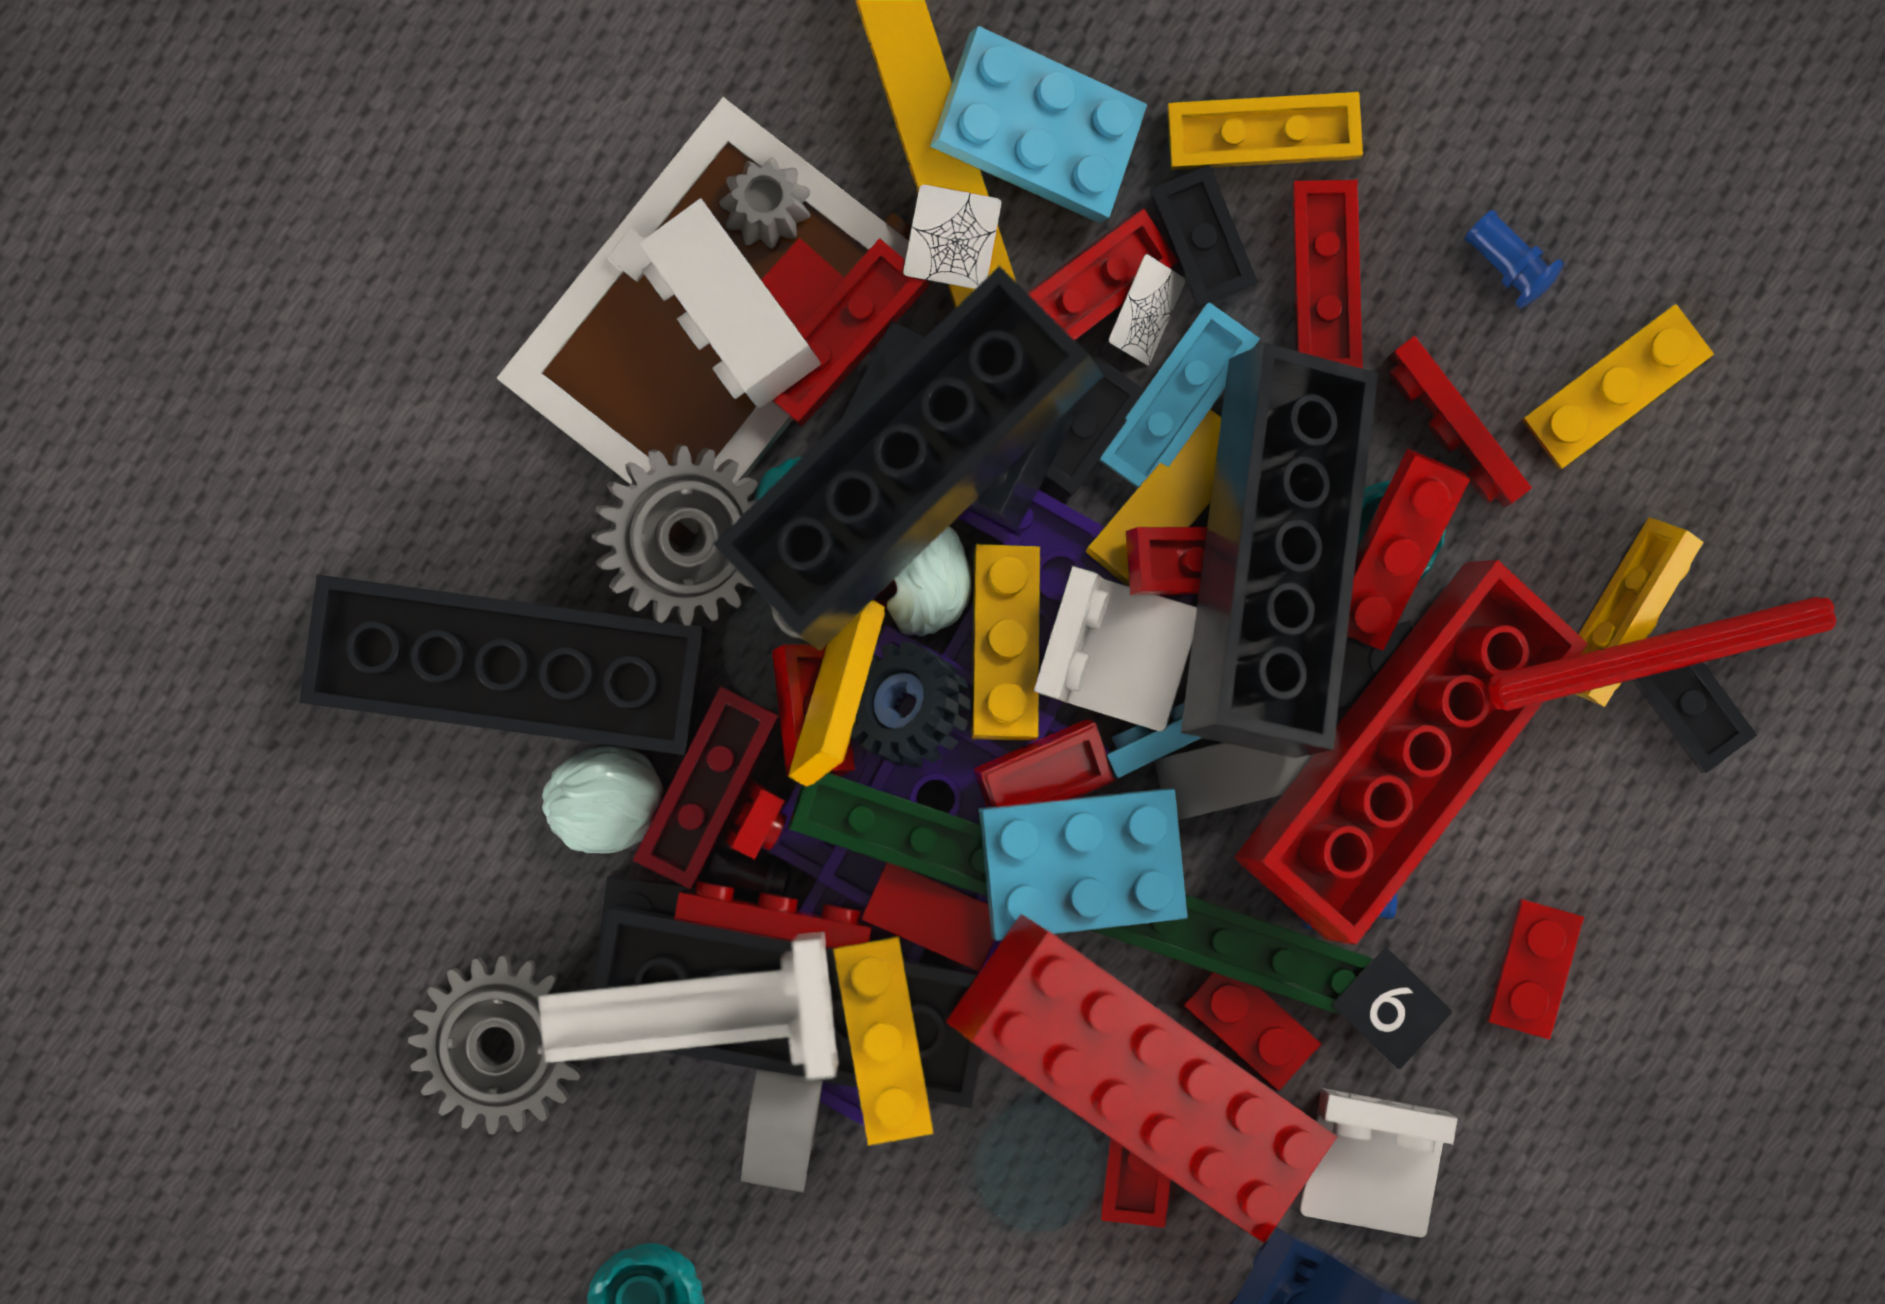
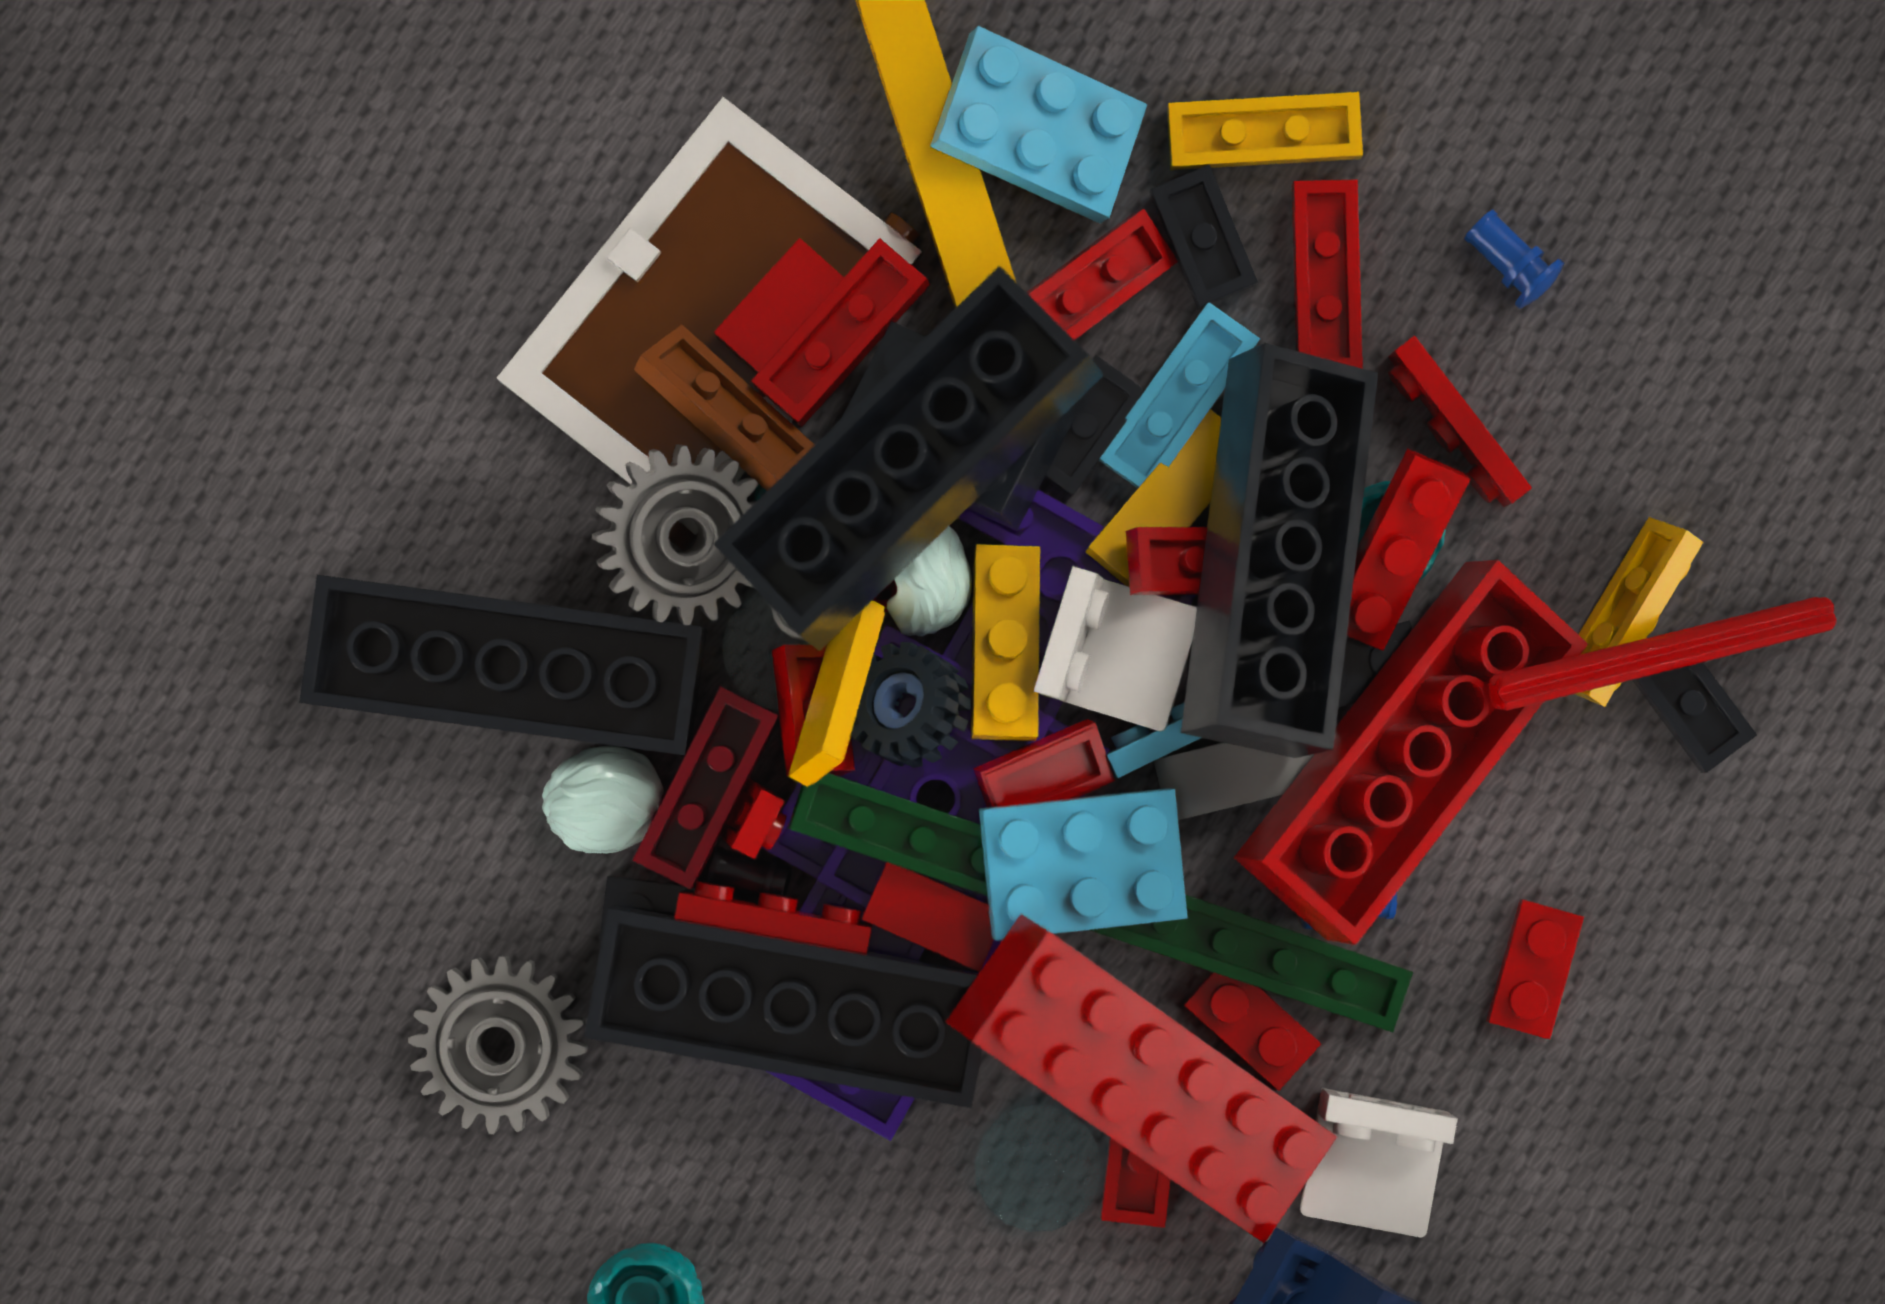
white bracket [538,931,838,1080] -> none
white brick [638,198,821,409] -> none
light grey piece [719,158,811,249] -> none
light grey beam [741,1069,823,1193] -> none
yellow plate [833,937,933,1145] -> none
white sticker [903,185,1001,289] -> none
white sticker [1109,254,1186,366] -> none
black sticker [1333,947,1452,1069] -> none
yellow plate [1521,304,1714,470] -> none
none -> dark orange plate [634,324,815,491]

